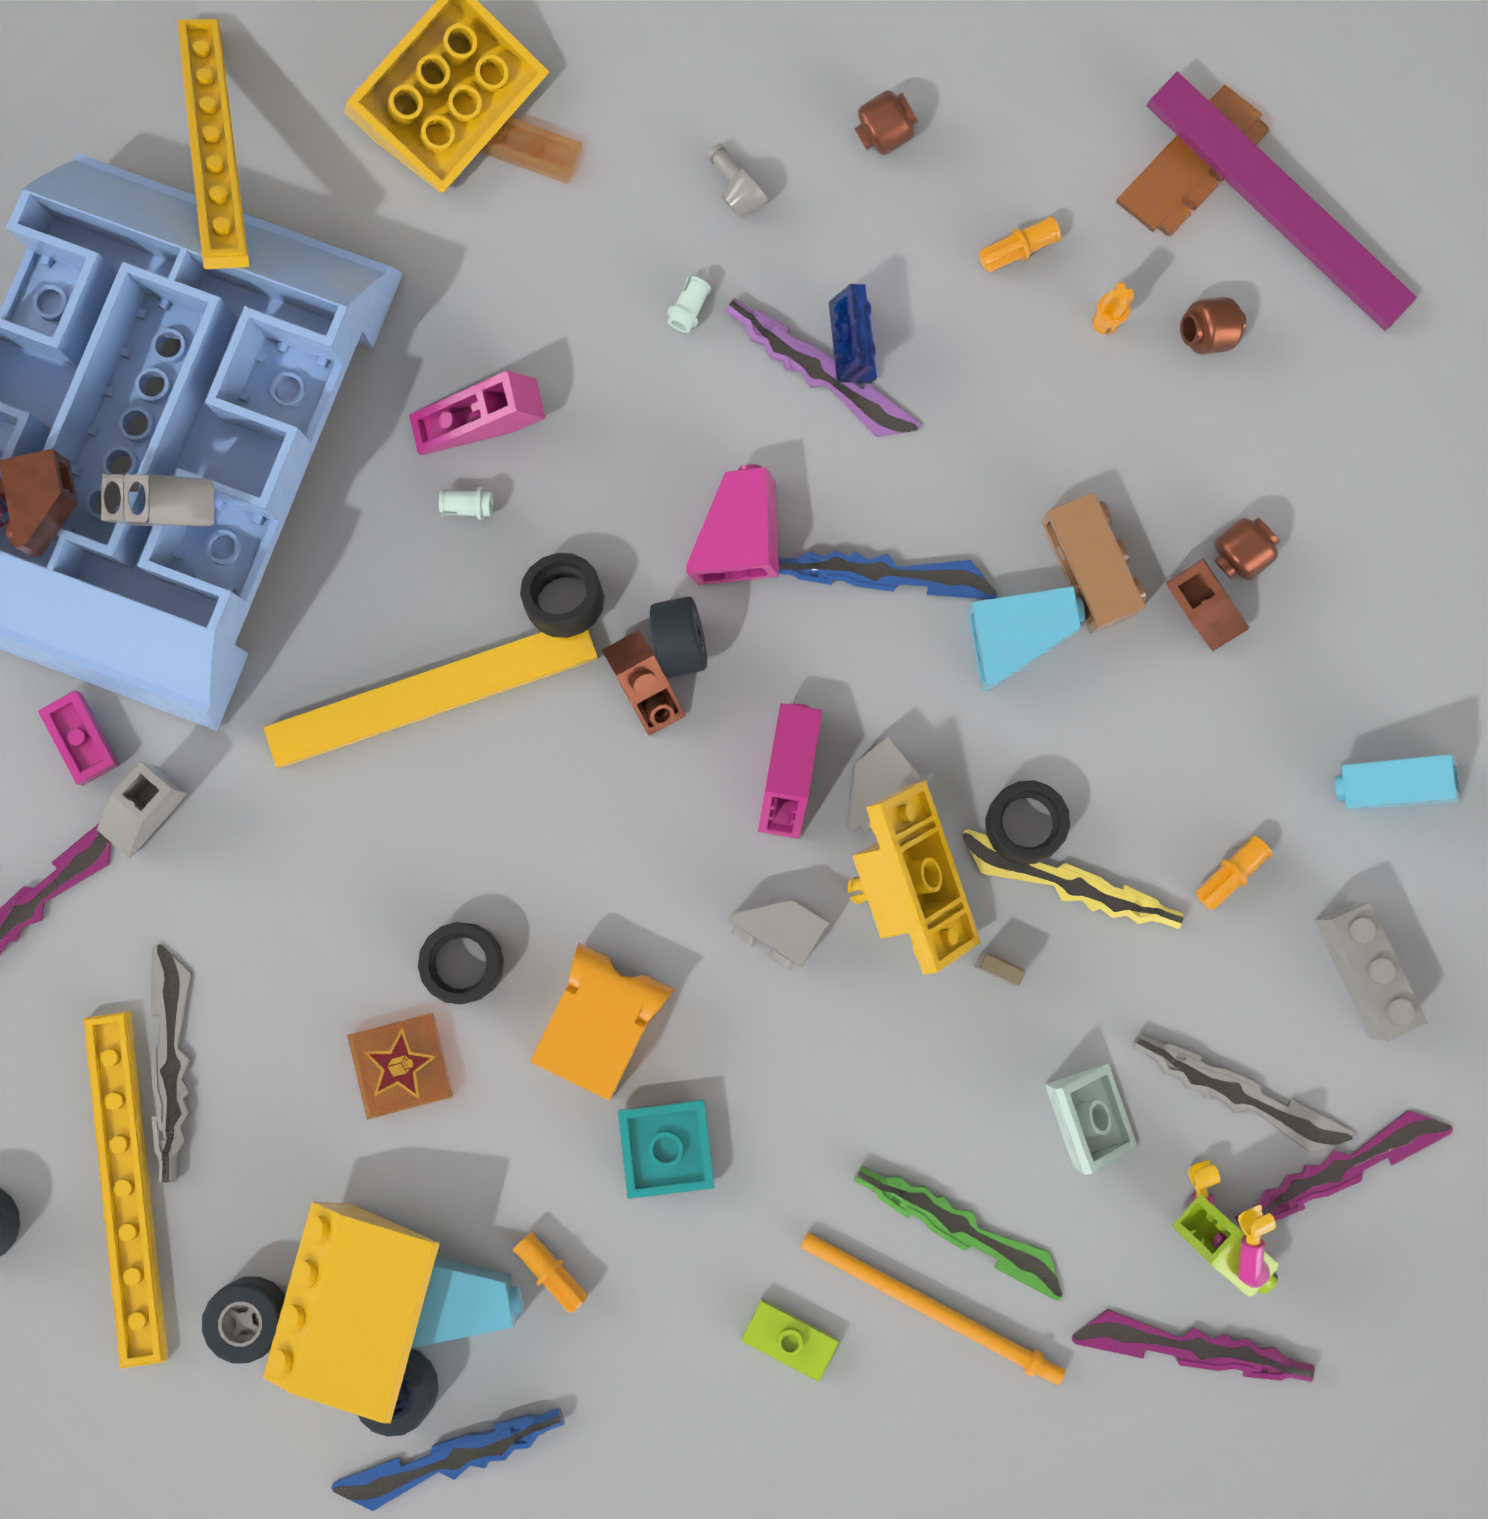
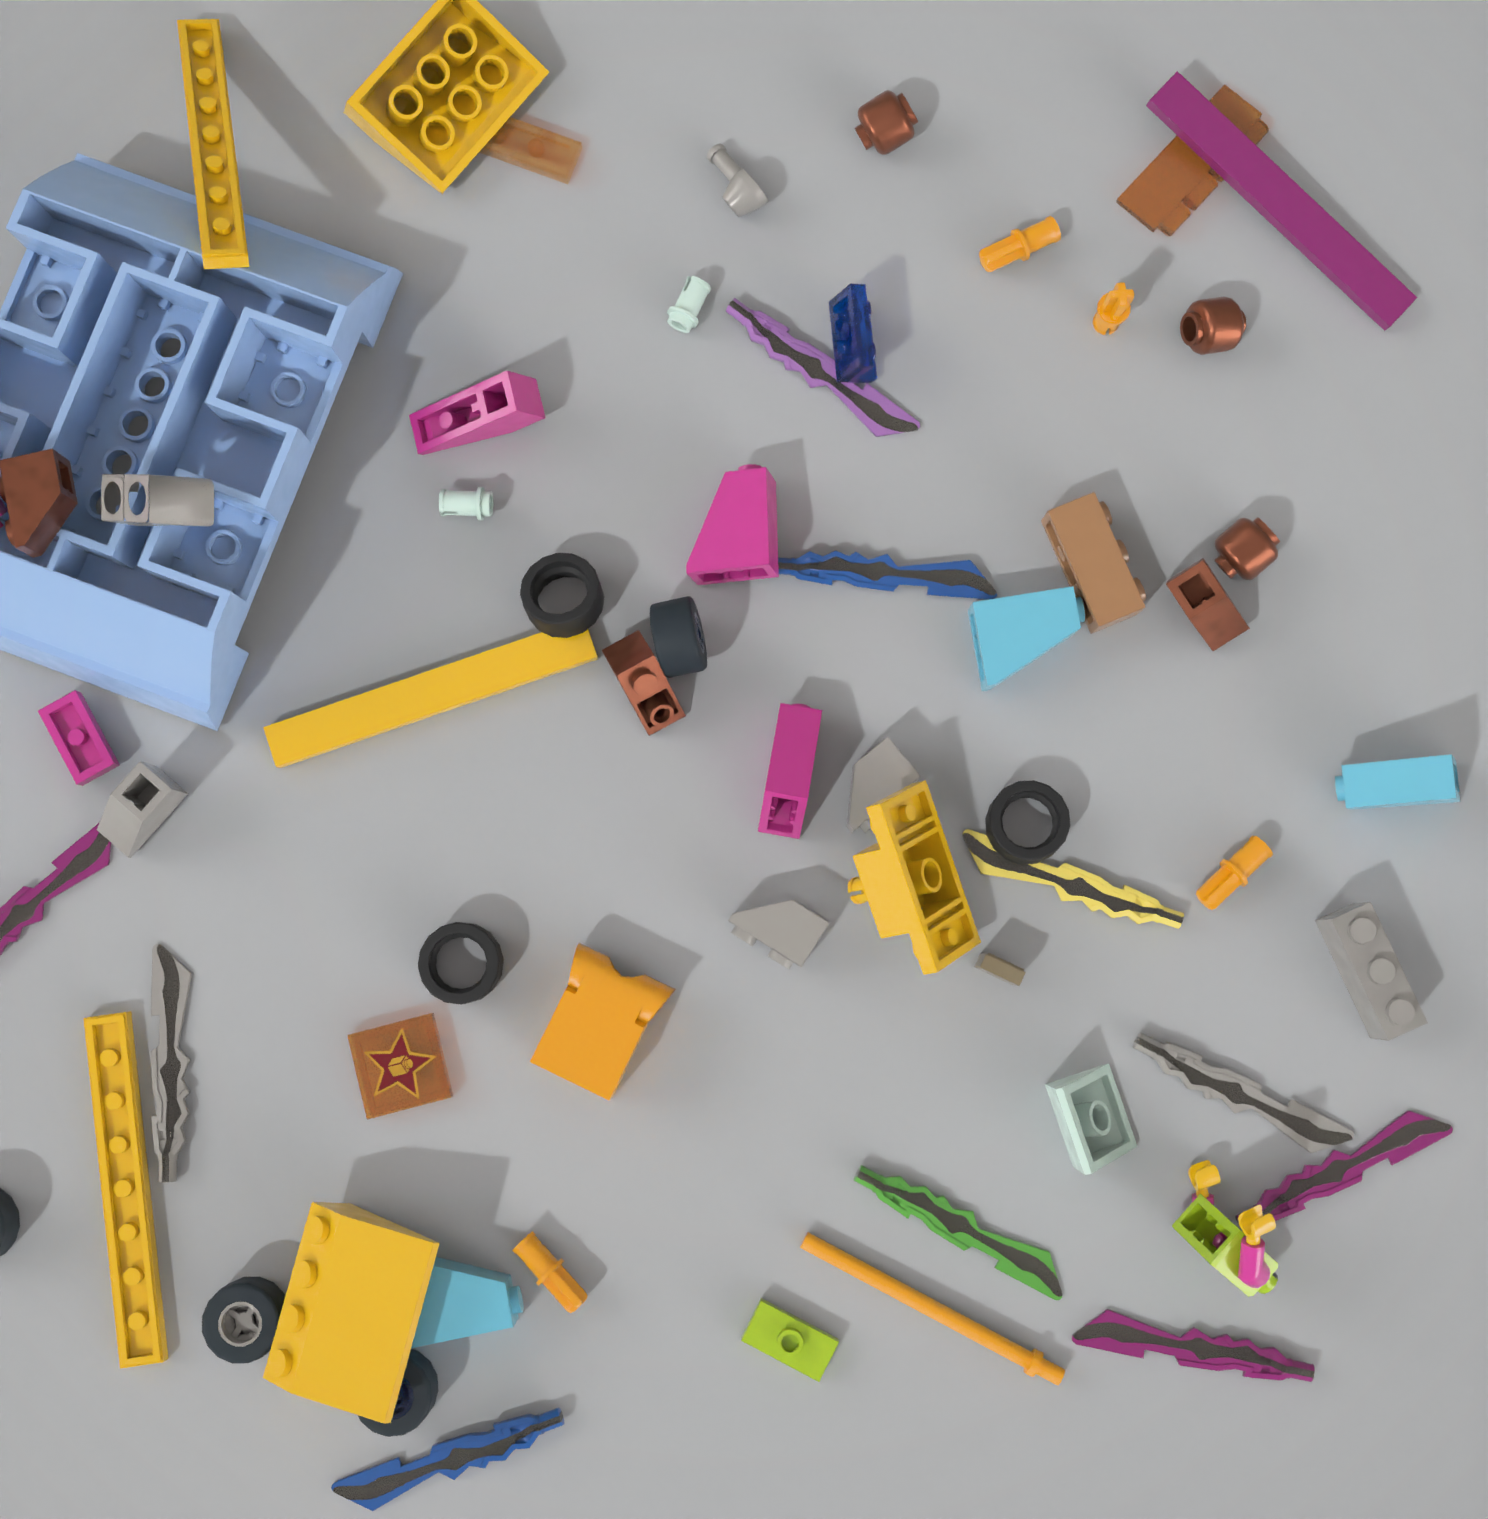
teal plate [618,1099,715,1199] -> none

